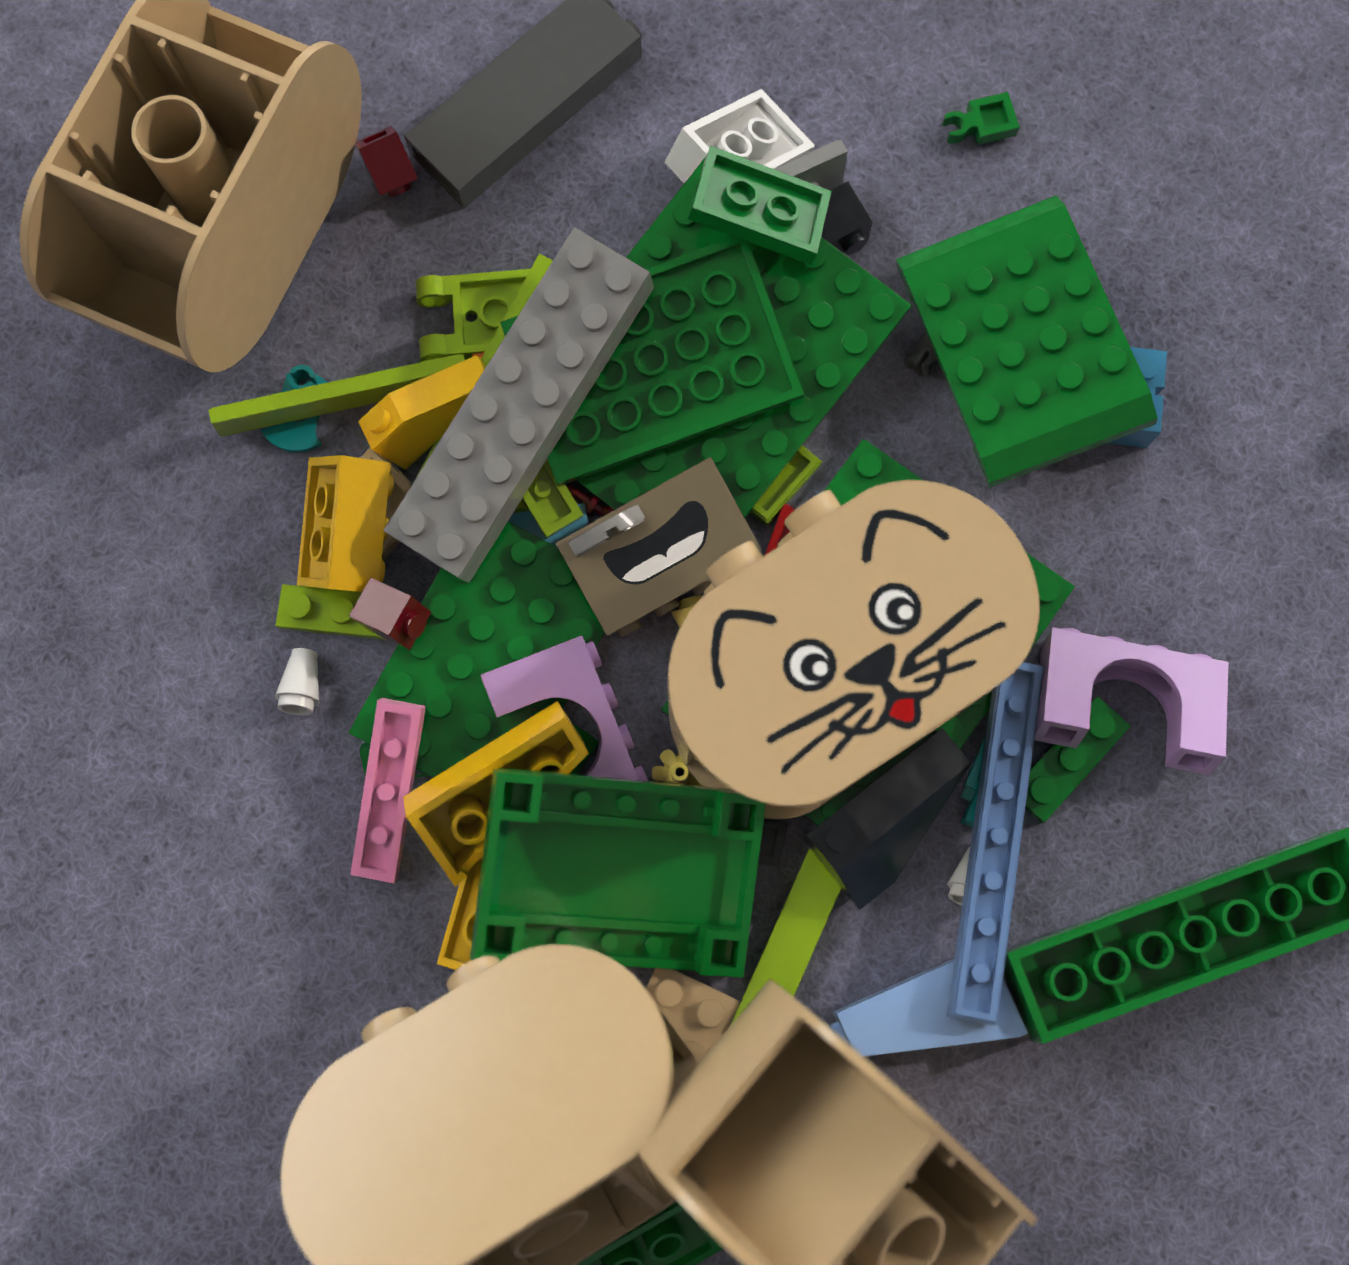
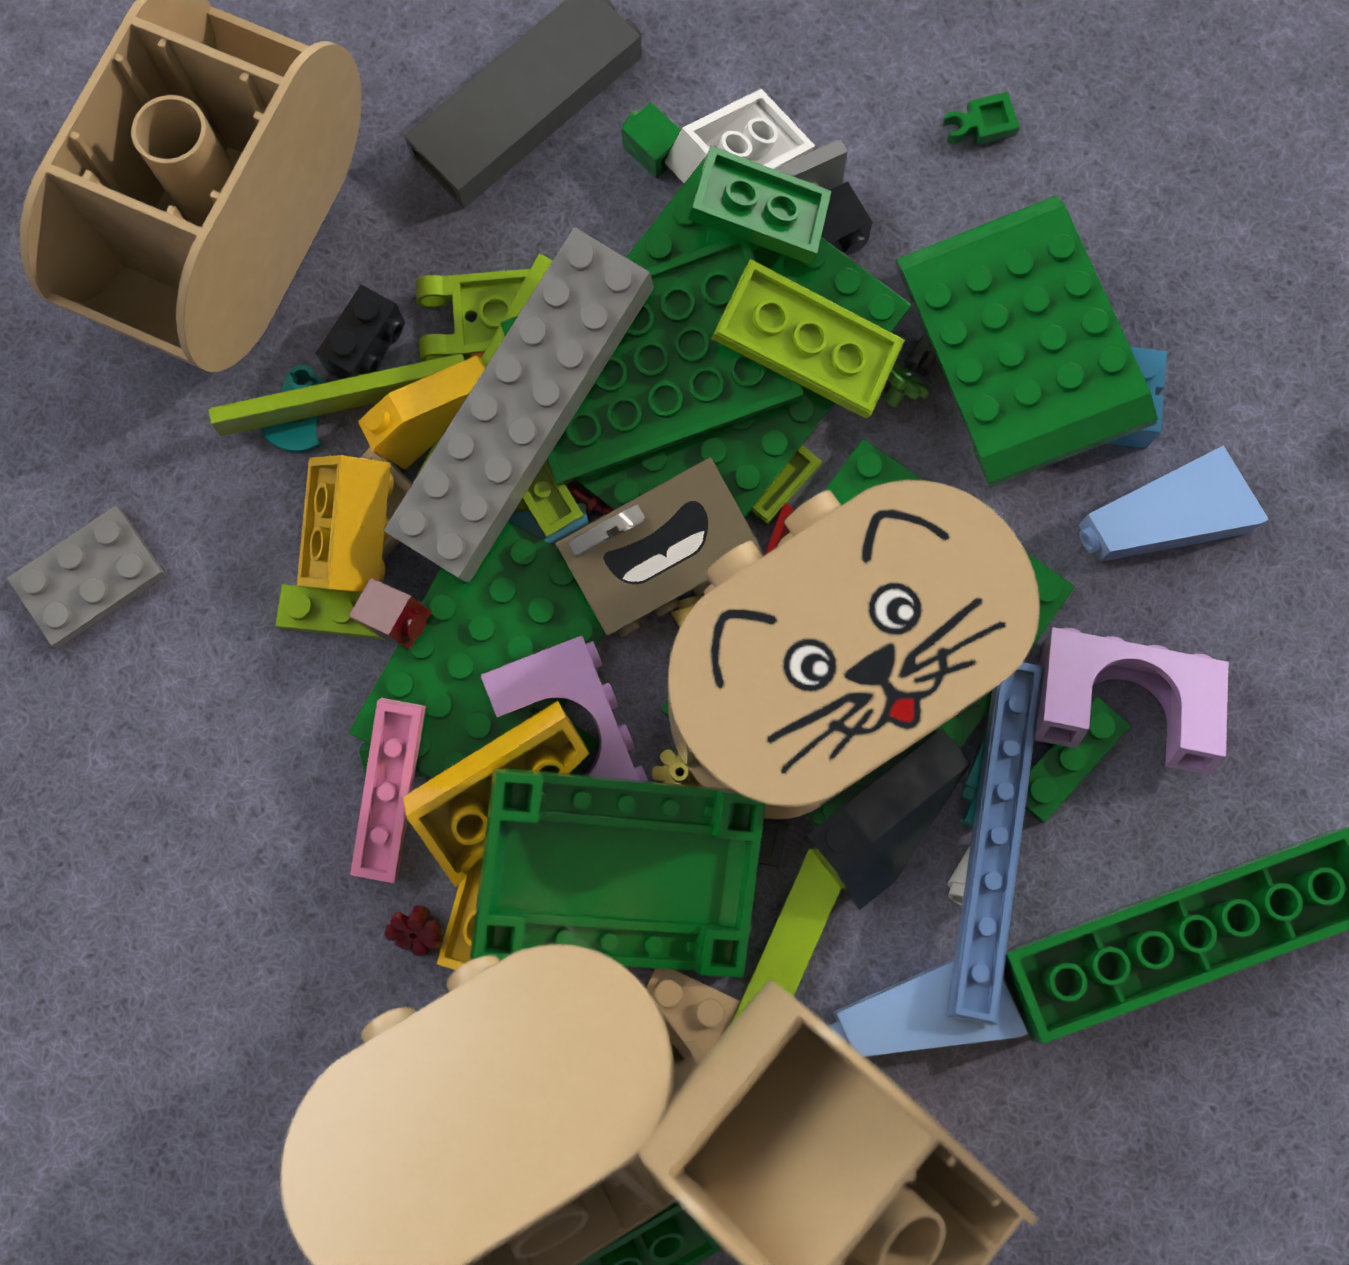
white cone [275,648,319,716] -> none
dark red brick [355,126,418,197] -> none
none -> light grey plate [7,505,166,649]
none -> black brick [316,284,405,379]
none -> dark red plant [384,905,443,956]
none -> green brick [621,102,681,179]
none -> lime tile [711,259,905,419]
none -> bright green plant [884,362,931,407]
none -> light blue slope [1079,445,1269,562]

